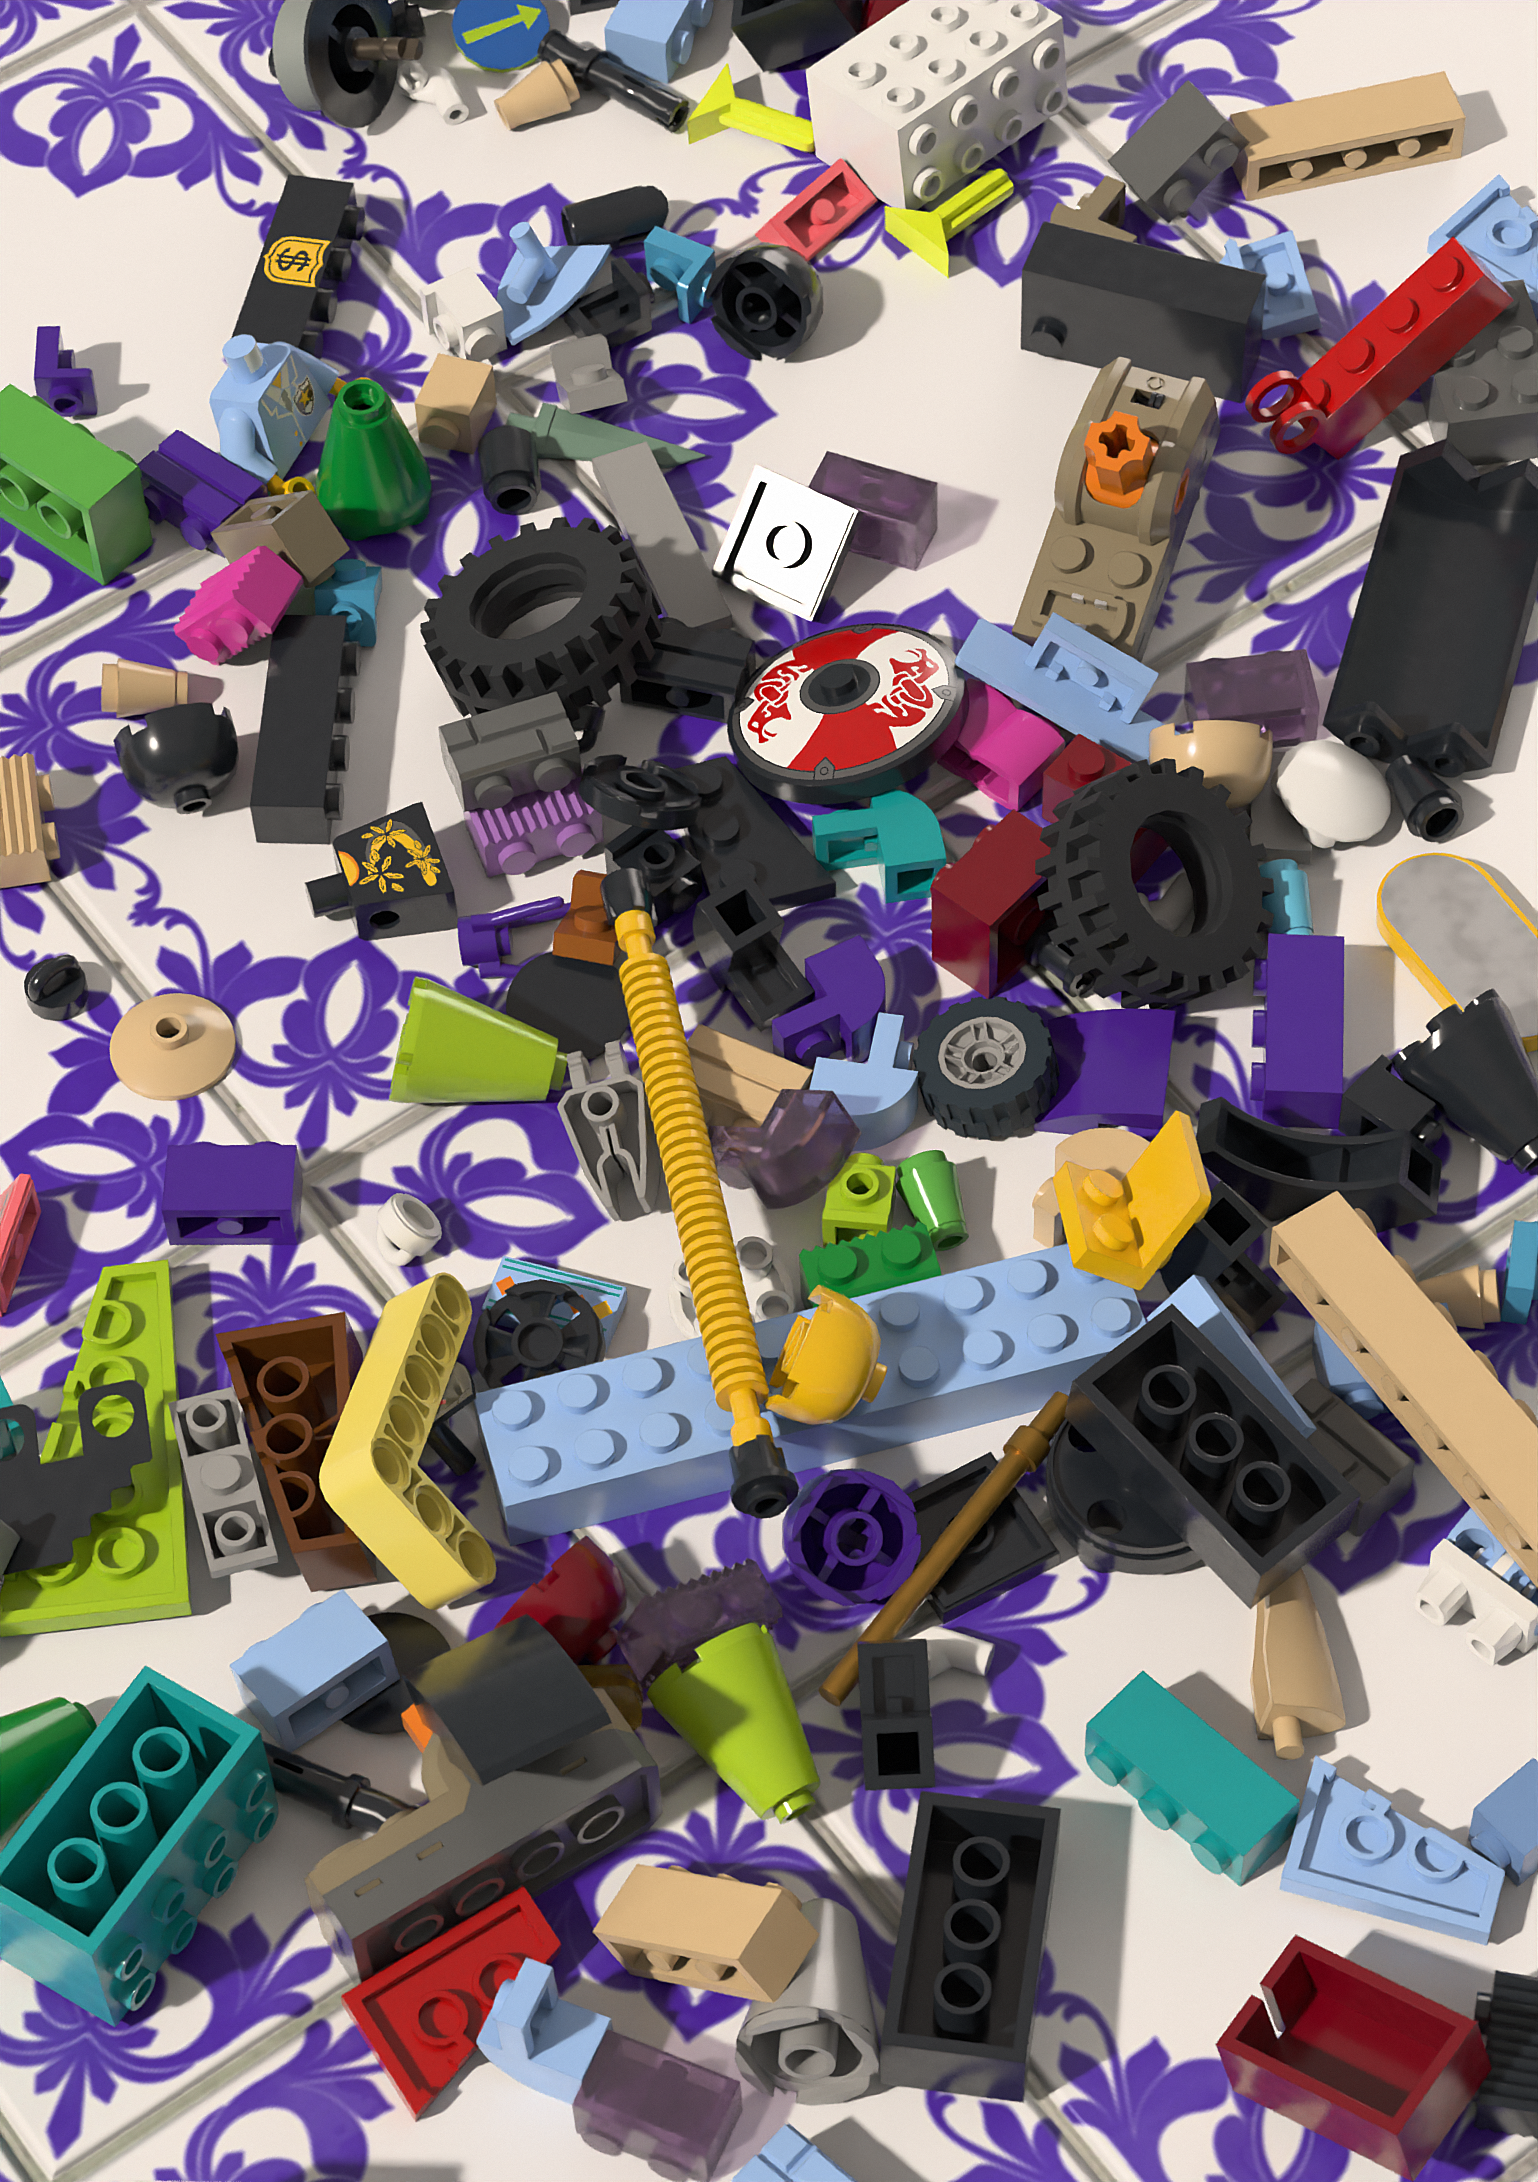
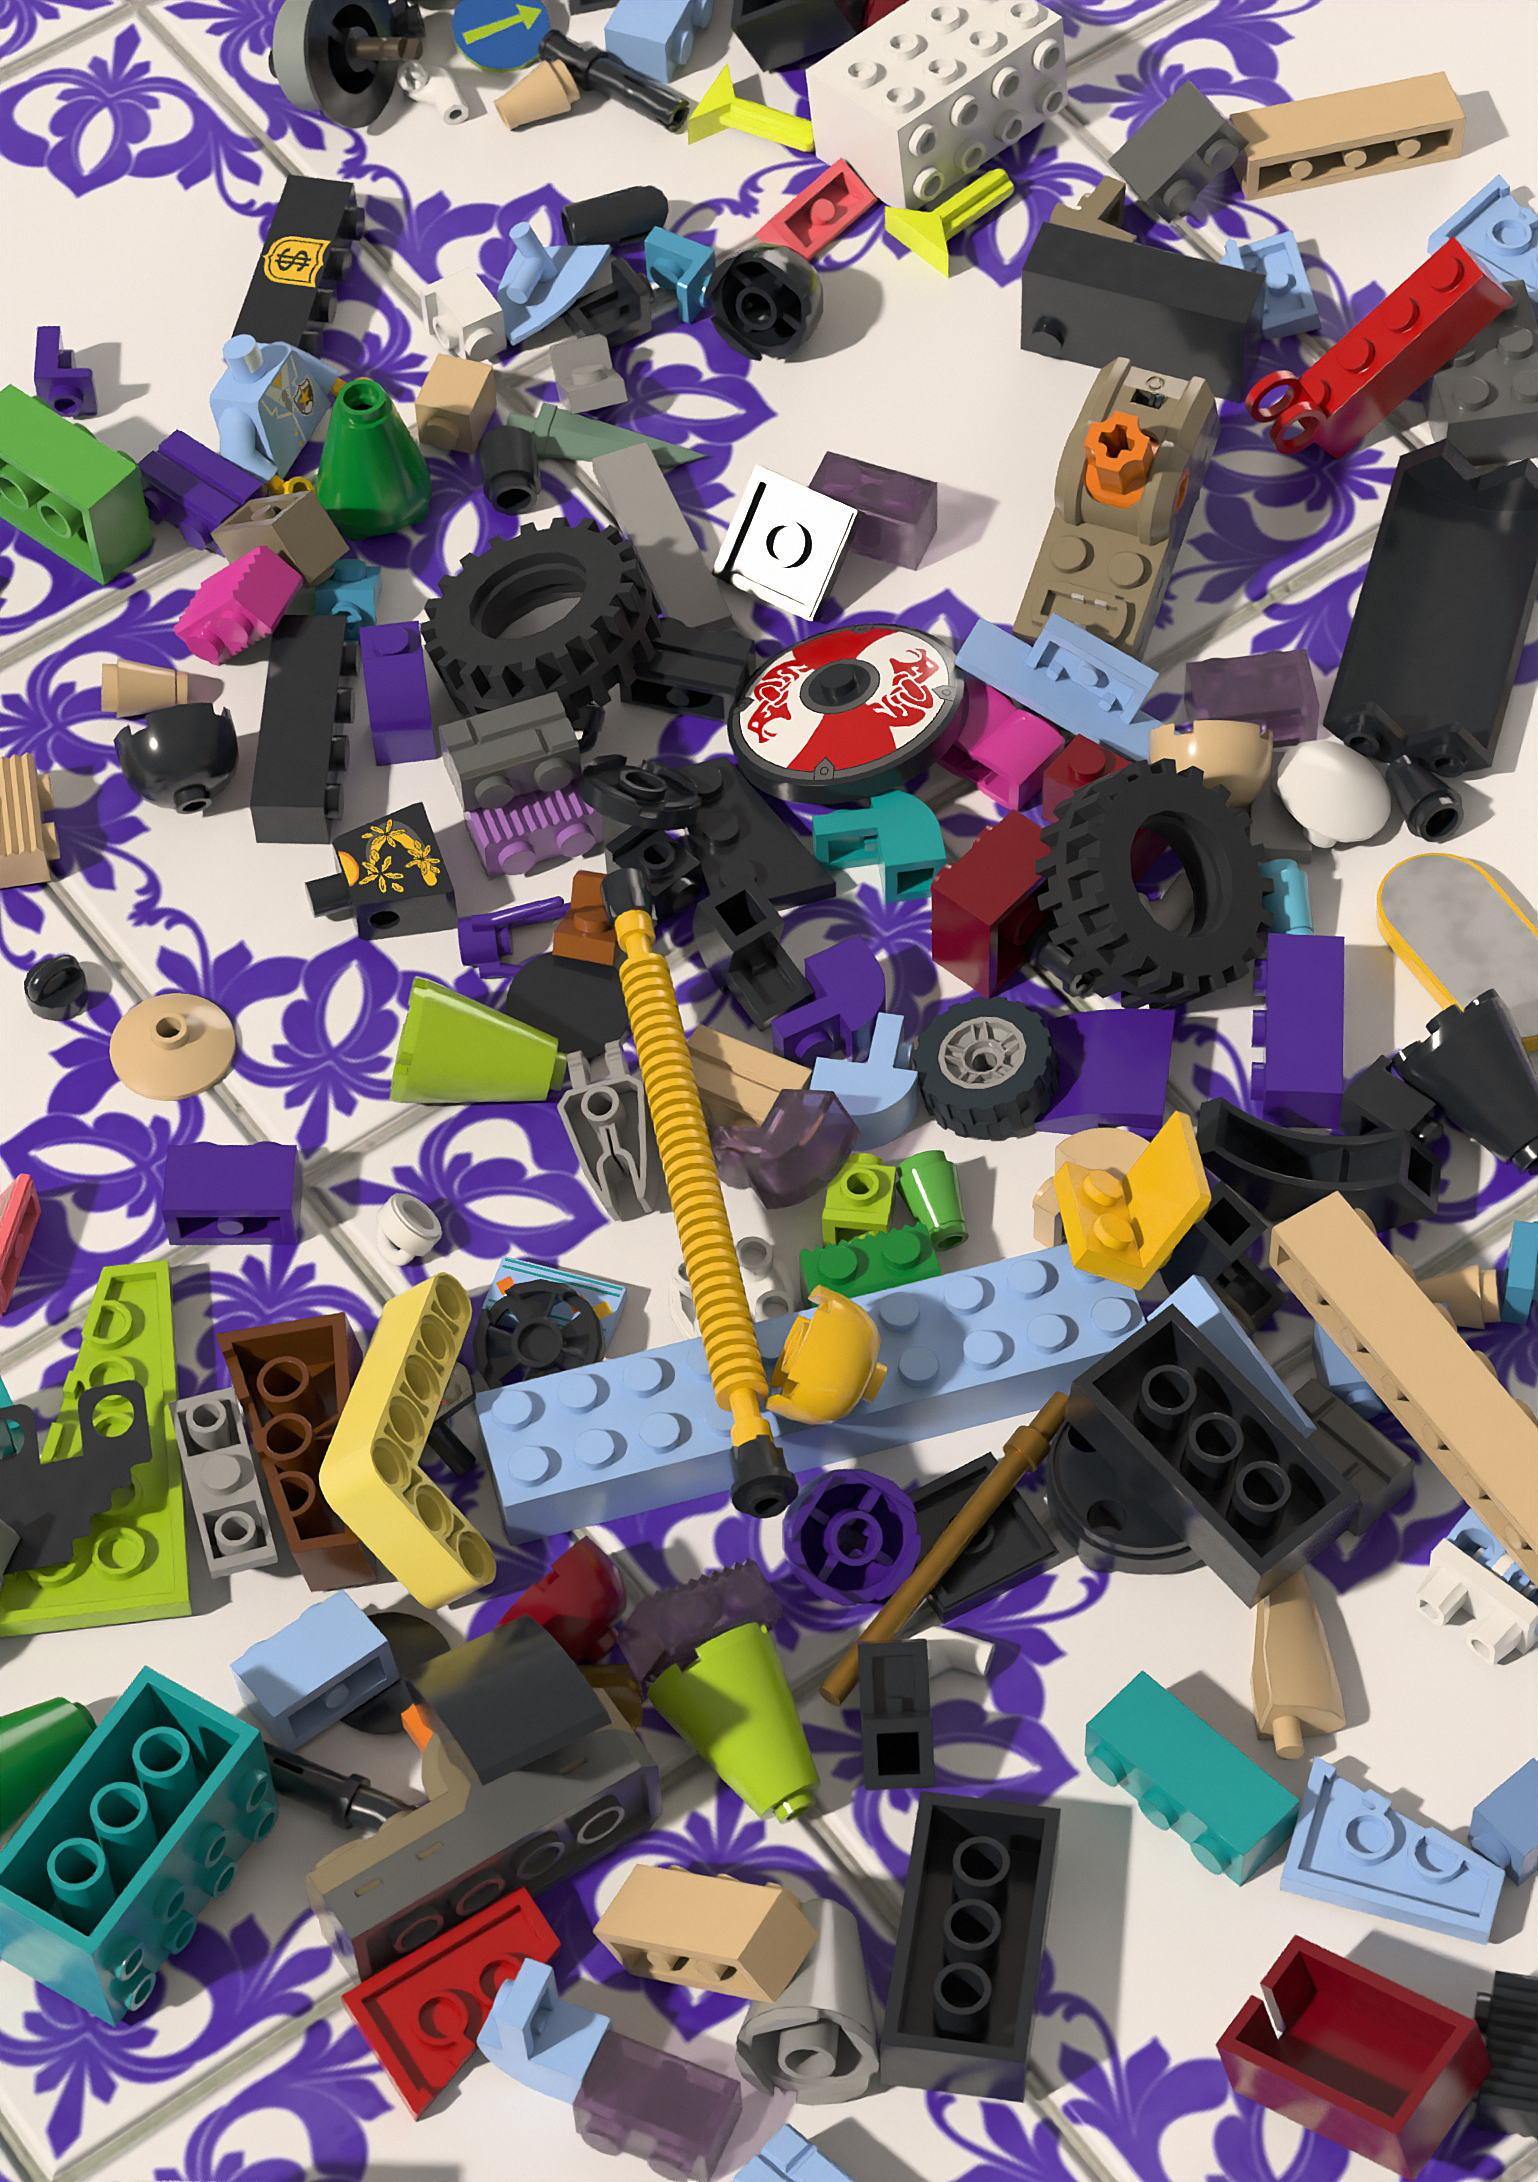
none -> dark purple brick [359,620,436,767]

